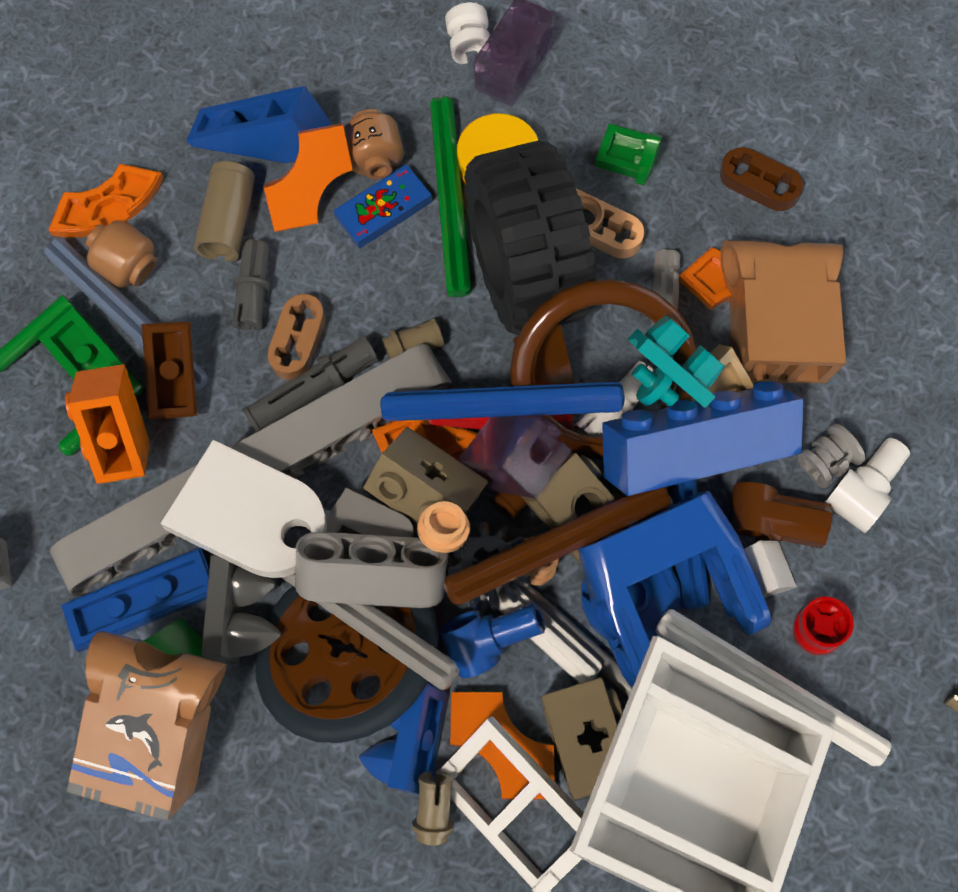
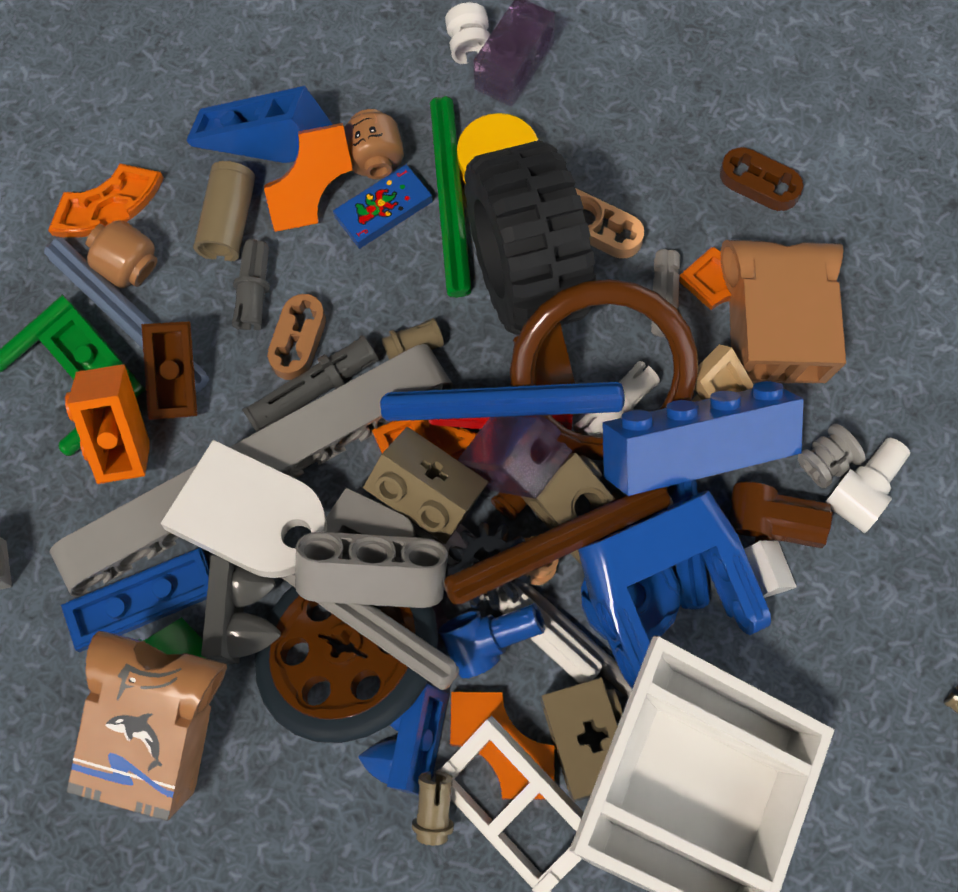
light nougat plate [417,501,470,553] -> none
green tile [595,123,662,185] -> none
teal hips [627,315,725,408] -> none
white axle [656,609,891,766] -> none
red wheel [792,597,854,655] -> none

